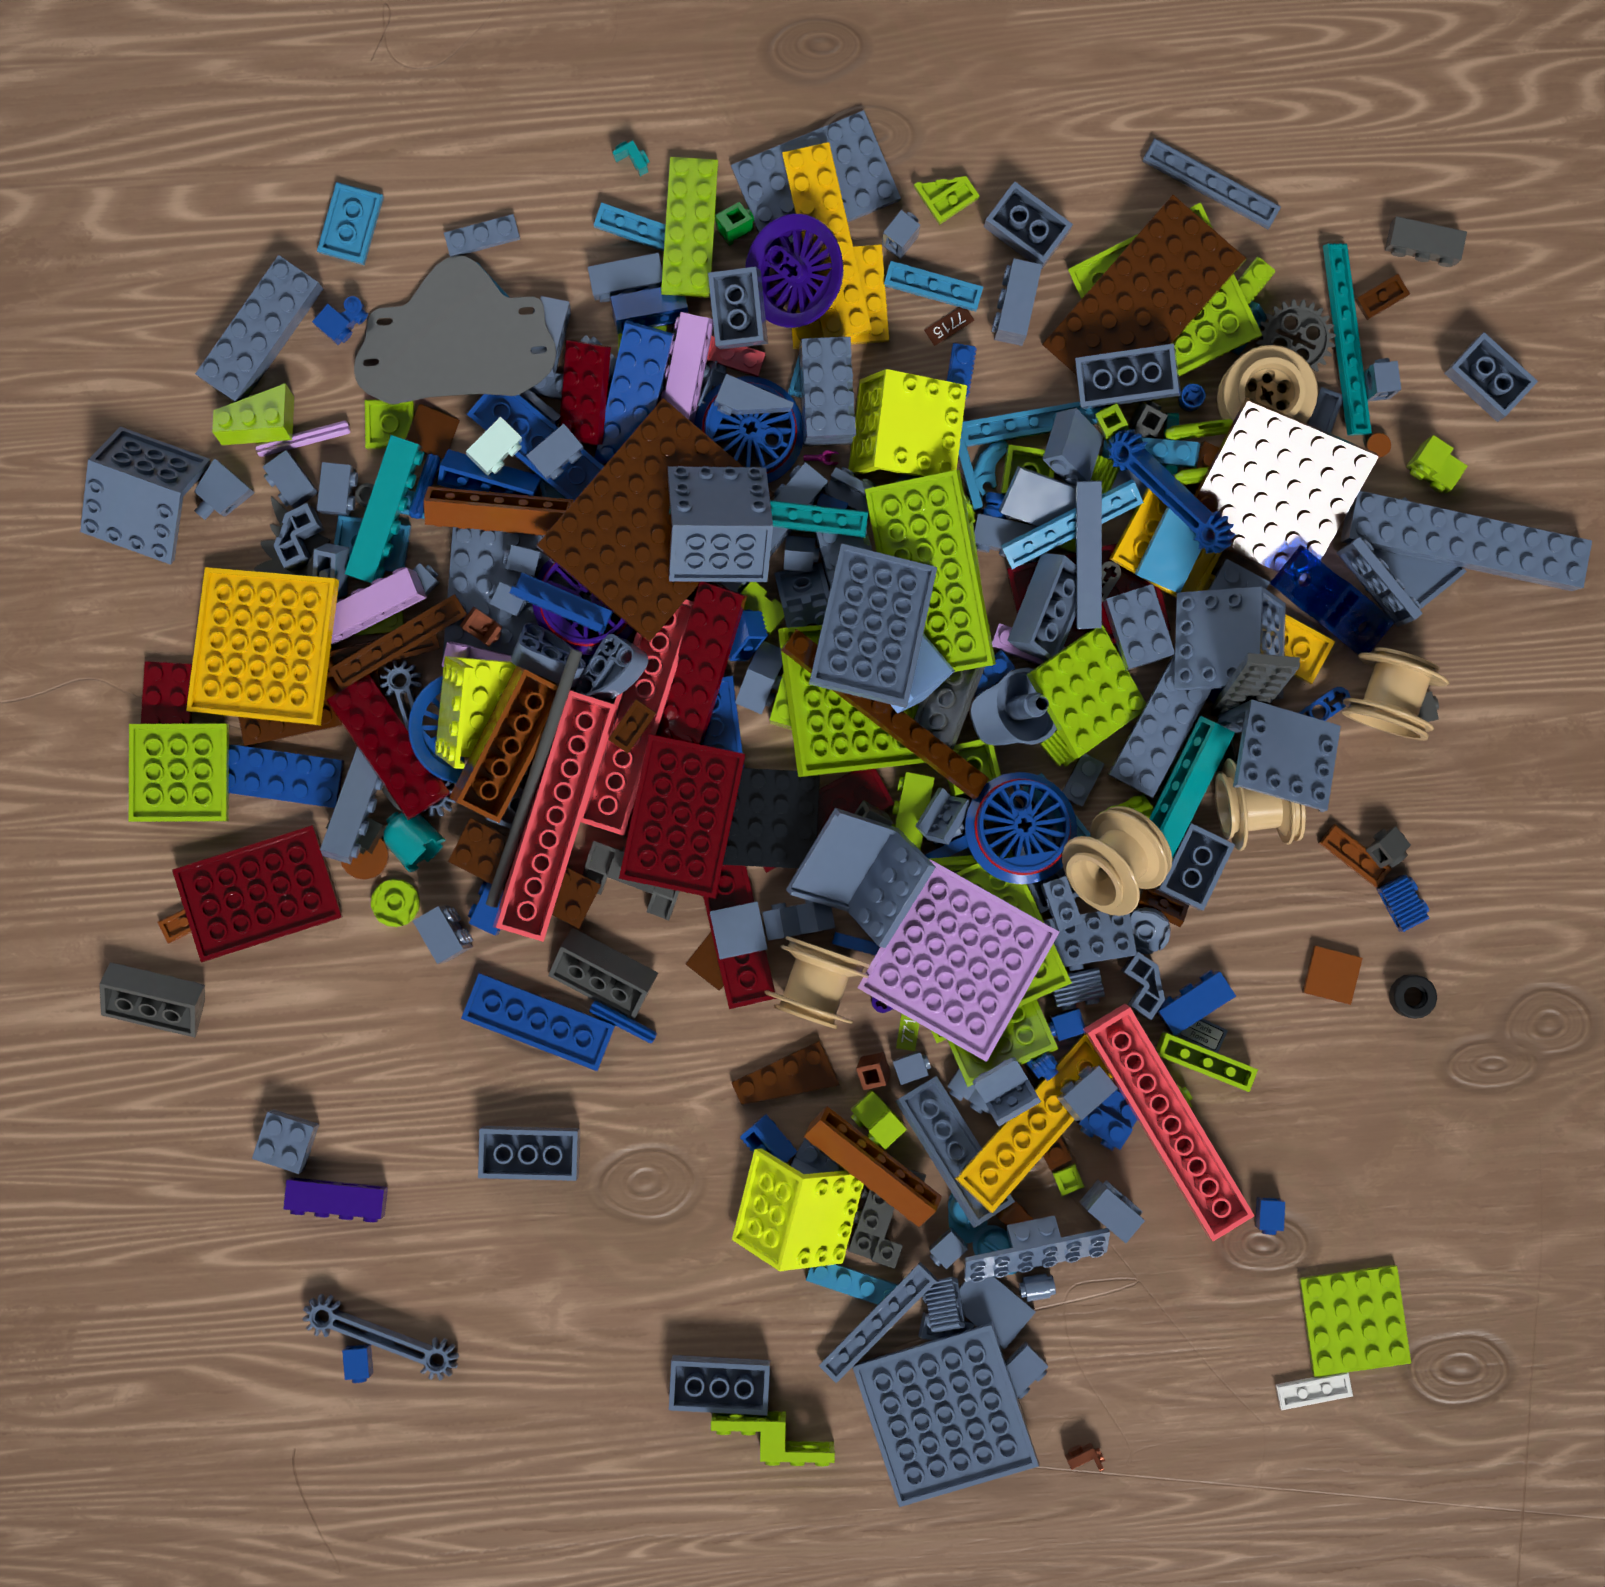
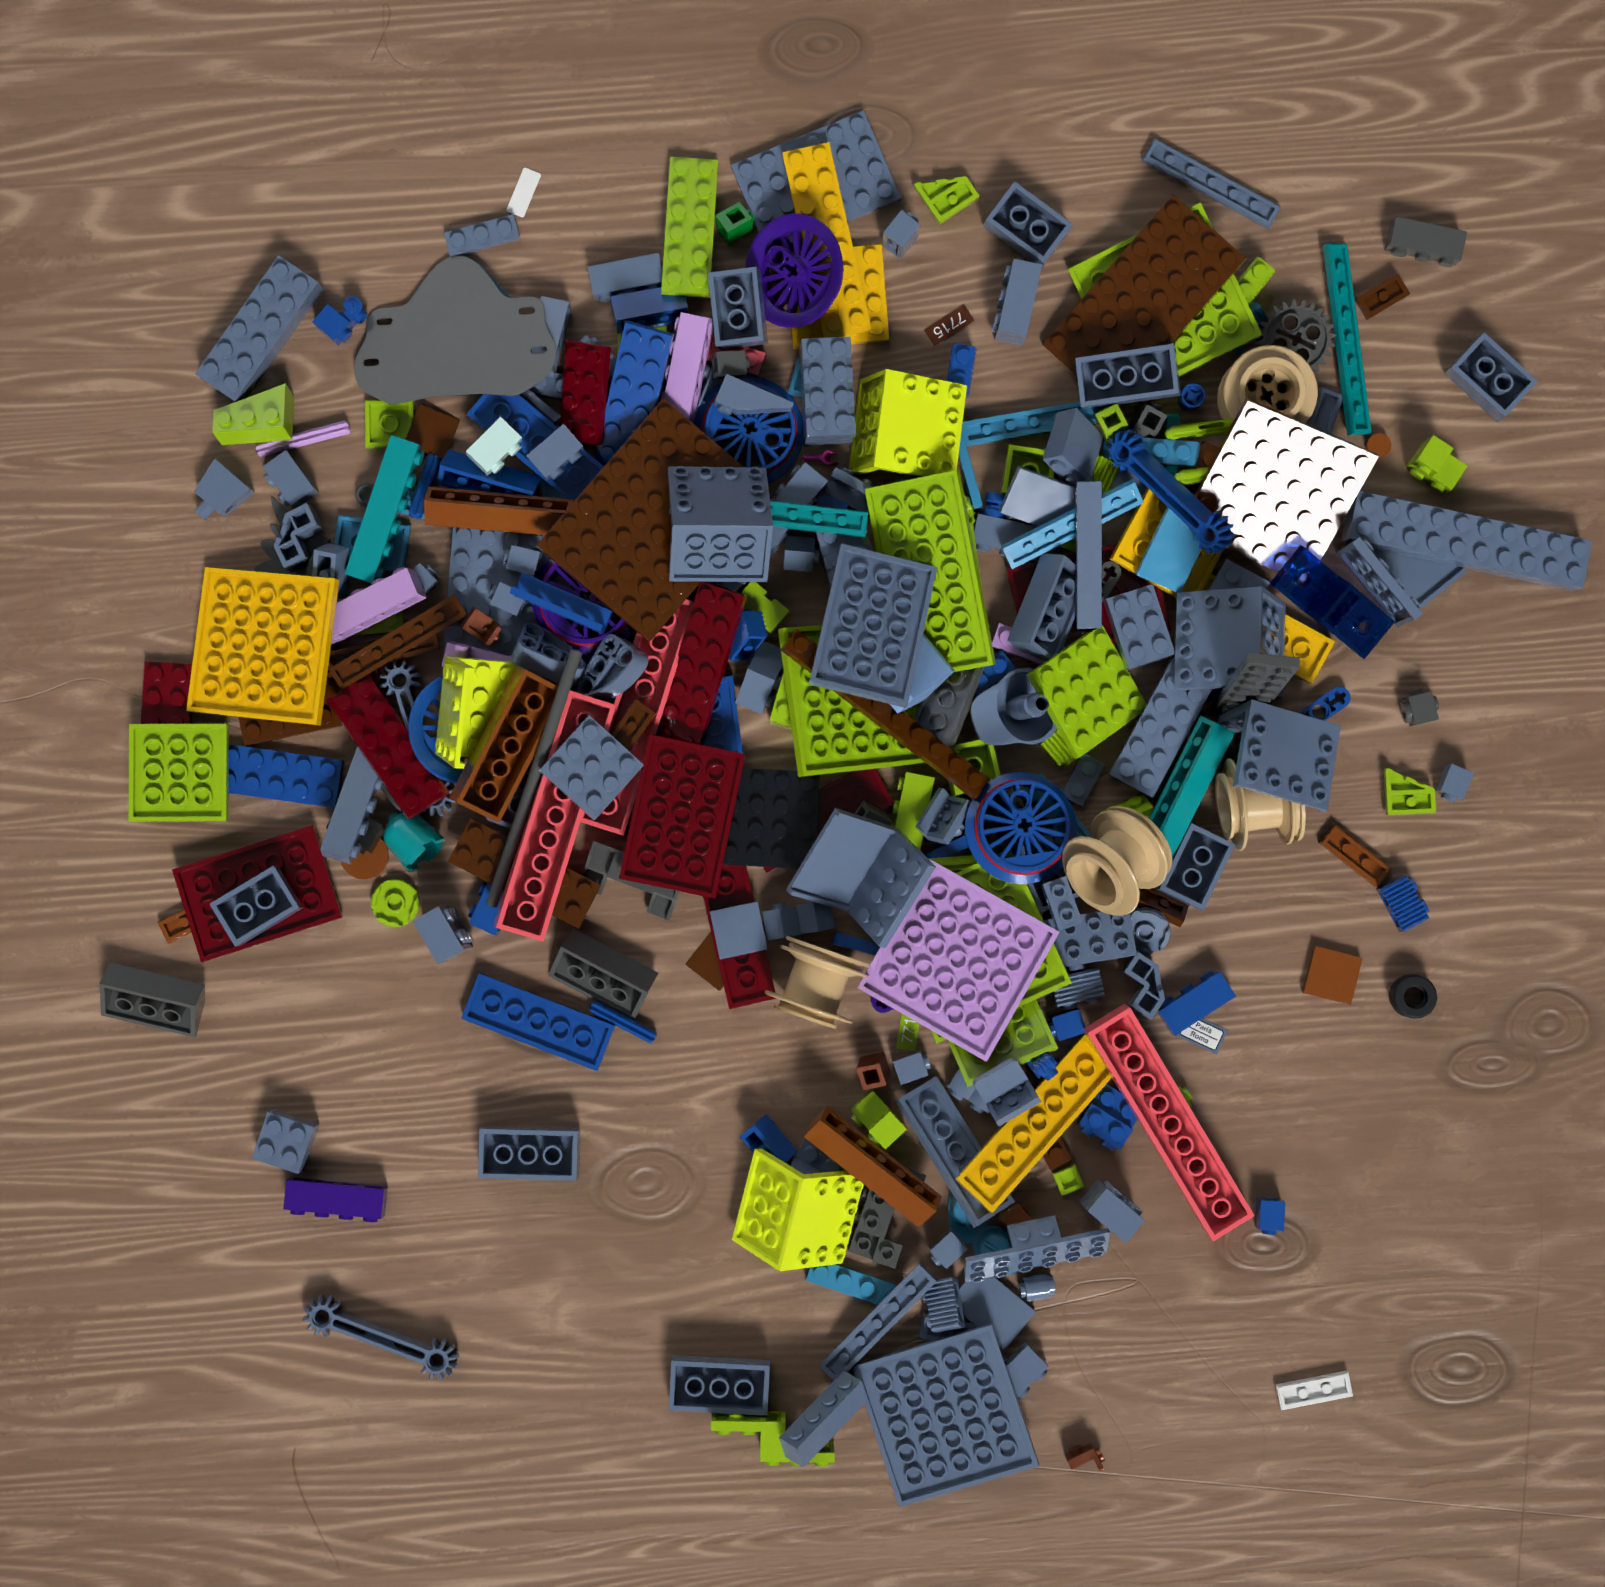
sand blue bracket [80,427,210,565] -> none
dark azure tile [317,182,384,266] -> none
sand blue brick [317,462,358,516] -> none
blue brick [342,1344,373,1383] -> none
dark azure plate [594,202,666,251] -> none
teal bracket [612,140,650,177] -> none
reddish brown wing [731,1041,840,1105] -> none
sand blue bracket [775,563,829,628] -> none
dark azure plate [884,261,983,312] -> none
dark azure piece [973,440,1008,497] -> none
sand blue brick [1057,1065,1118,1121] -> none
lime brick [1155,1031,1258,1092] -> none
lime plate [1299,1265,1411,1377] -> none
tan wheel [1342,647,1449,740] -> none
sand blue brick [1364,358,1401,402] -> none
dark grey brick [1366,826,1411,868] -> none
none -> sand blue brick [210,866,303,946]
none -> white sticker [506,168,541,217]
none -> sand blue plate [538,715,644,820]
none -> dark grey brick [711,350,750,379]
none -> sand blue brick [779,1371,868,1468]
none -> lime wing [1383,768,1436,815]
none -> sand blue brick [1435,764,1474,803]

